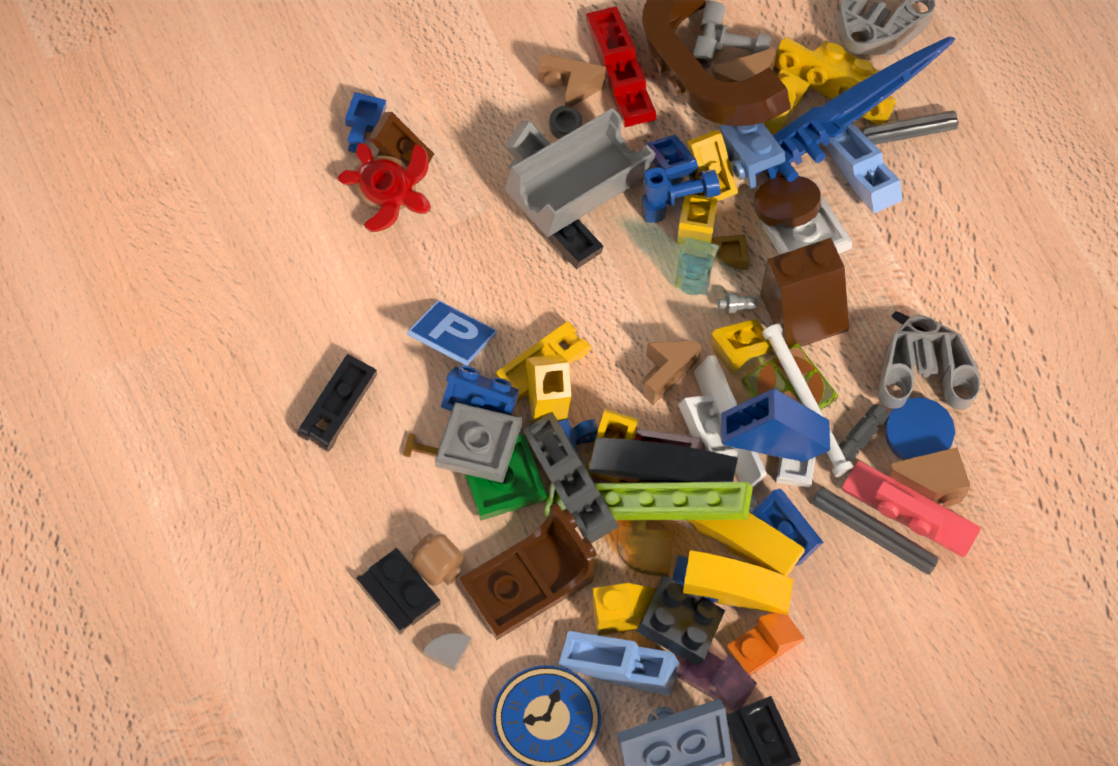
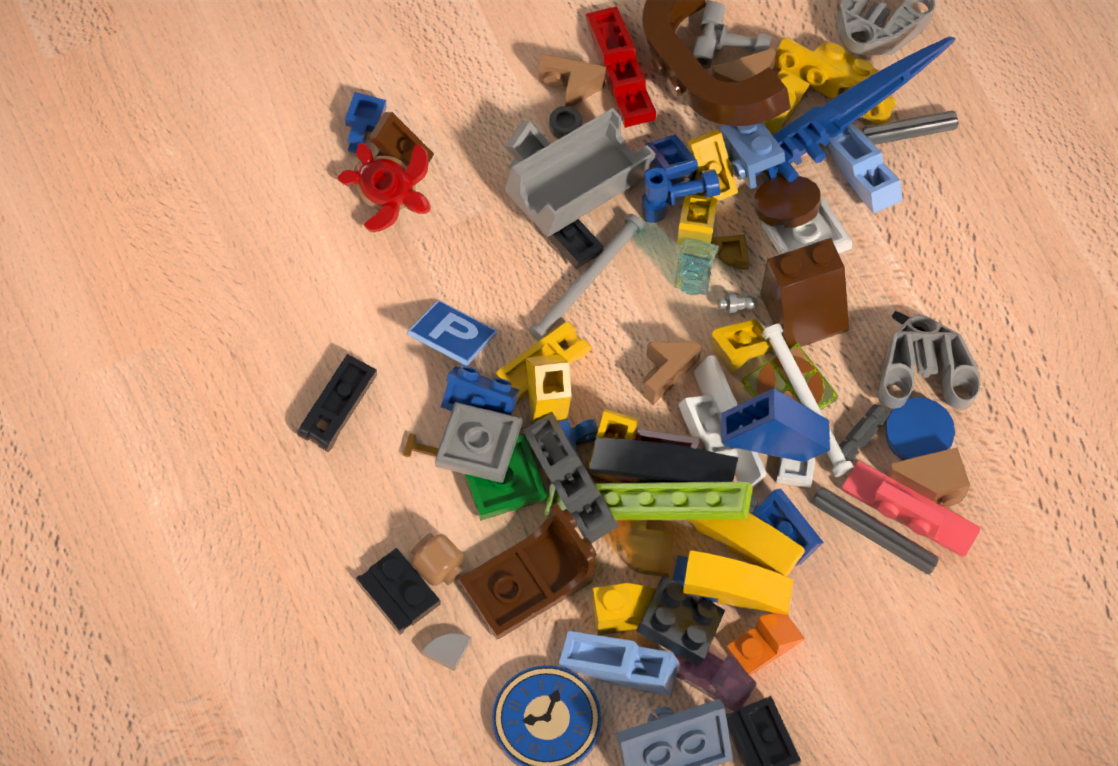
none -> light grey bar [529,214,645,341]

